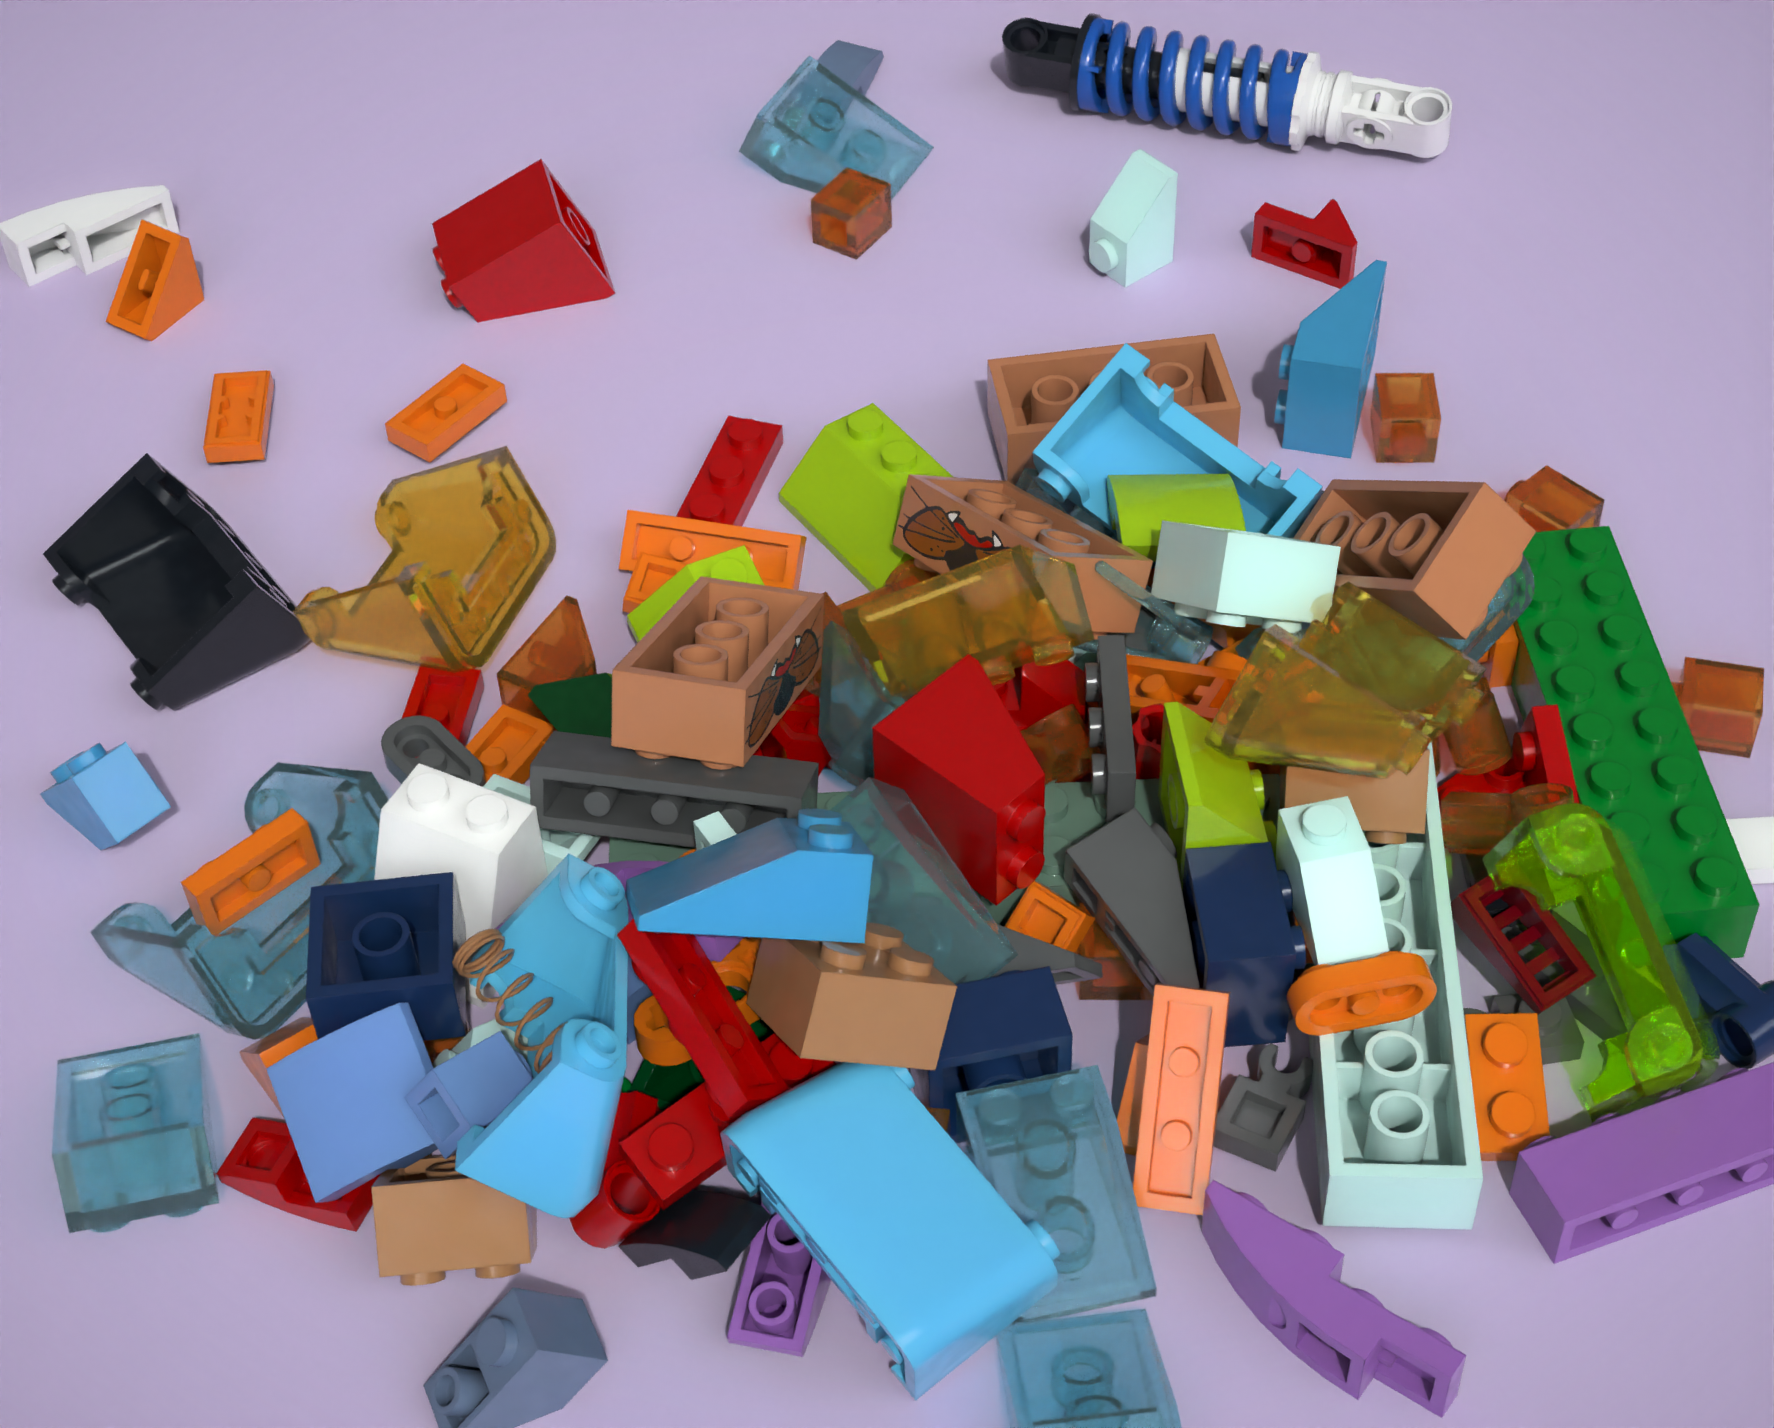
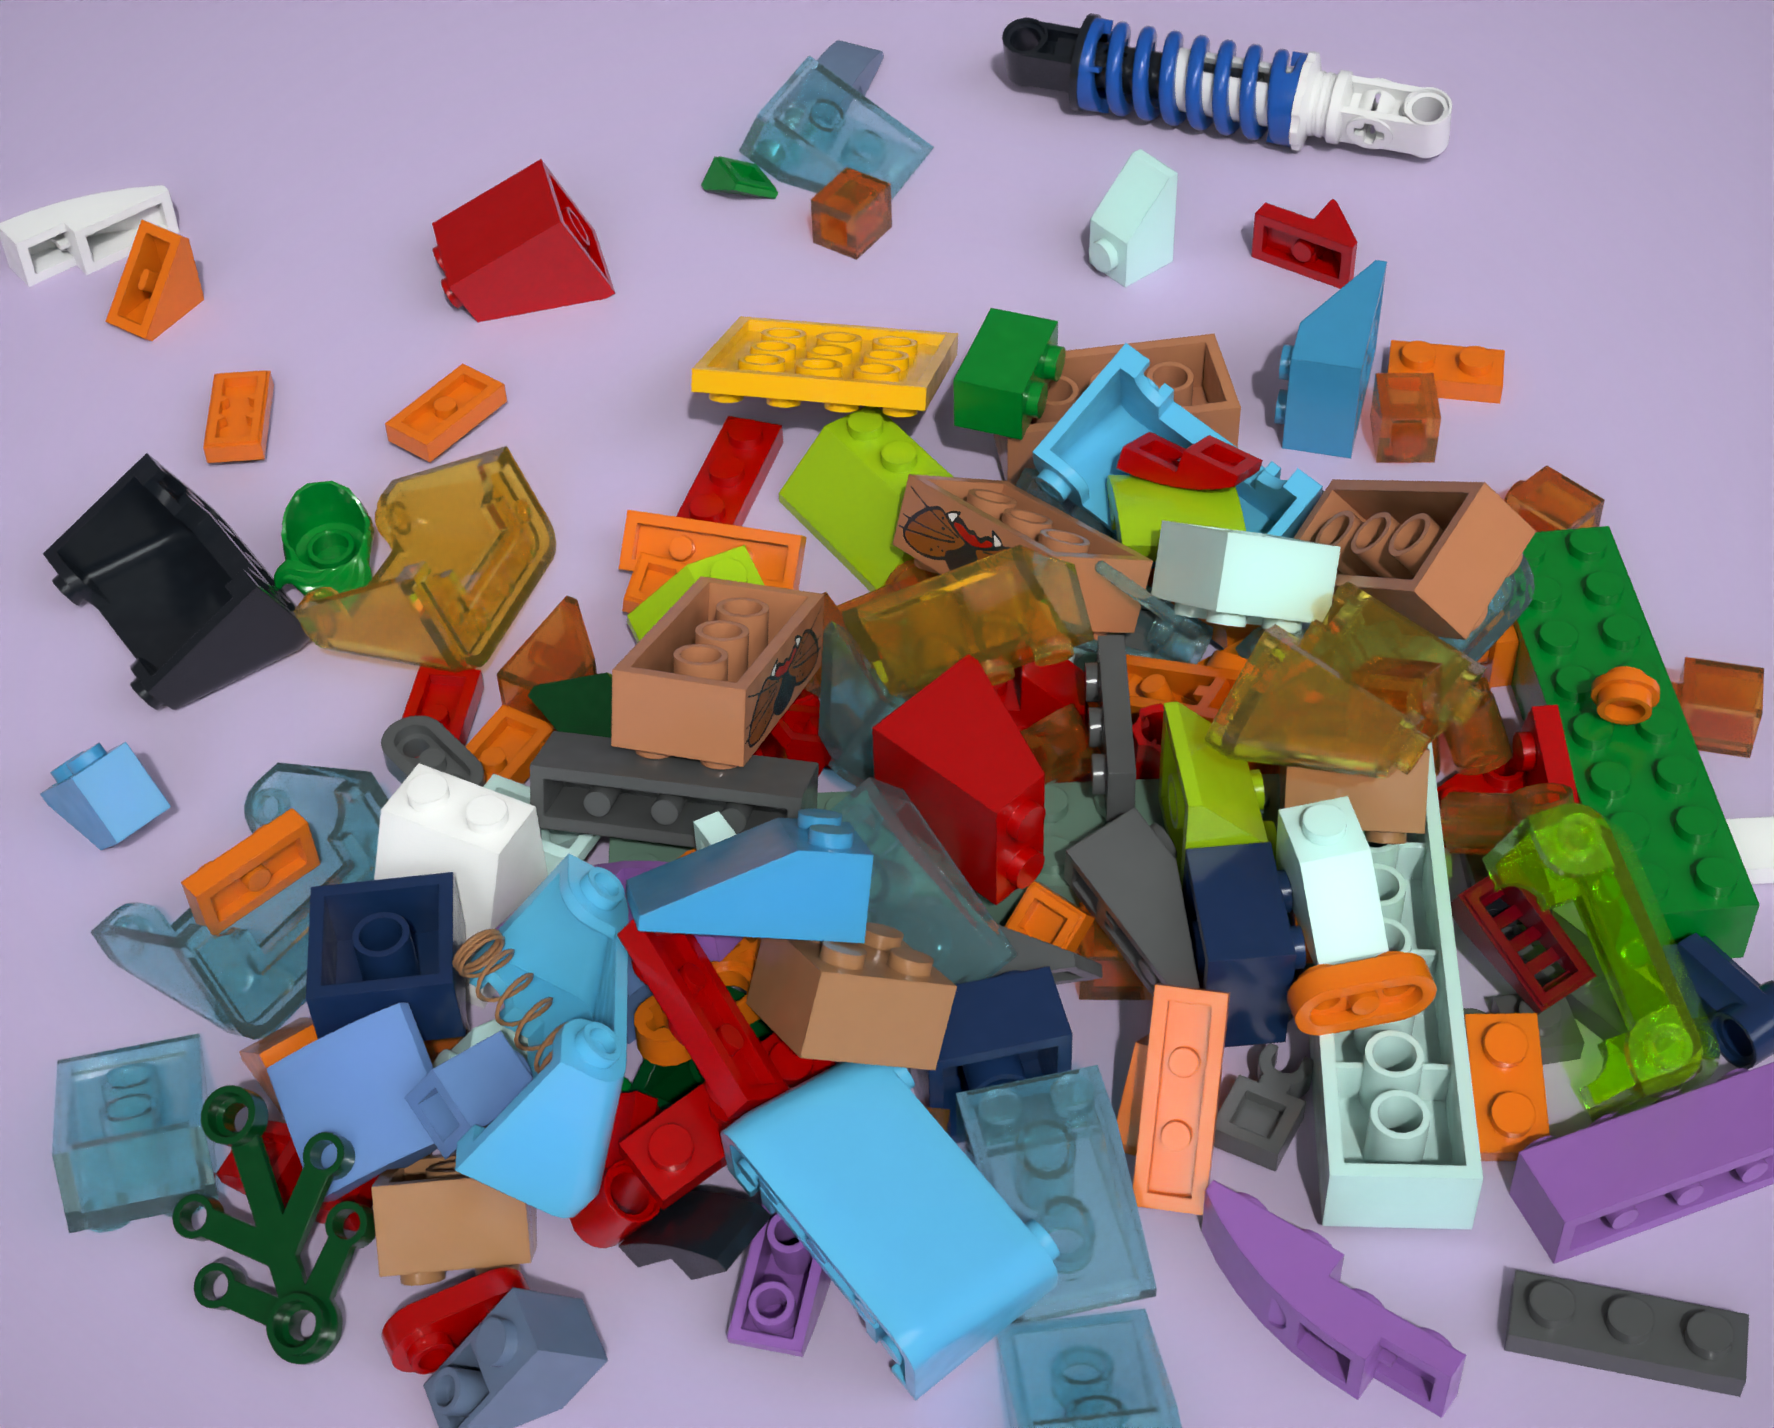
none -> dark green plant [173,1085,376,1365]
none -> green hair [274,481,374,611]
none -> red plate [381,1268,530,1374]
none -> yellow plate [691,316,958,417]
none -> green slope [701,156,779,199]
none -> green brick [953,308,1066,440]
none -> red slope [1116,432,1263,490]
none -> clear orange brick [1348,656,1443,749]
none -> orange plate [1386,340,1505,404]
none -> dark grey plate [1504,1270,1749,1397]
none -> orange plate [1591,666,1660,725]

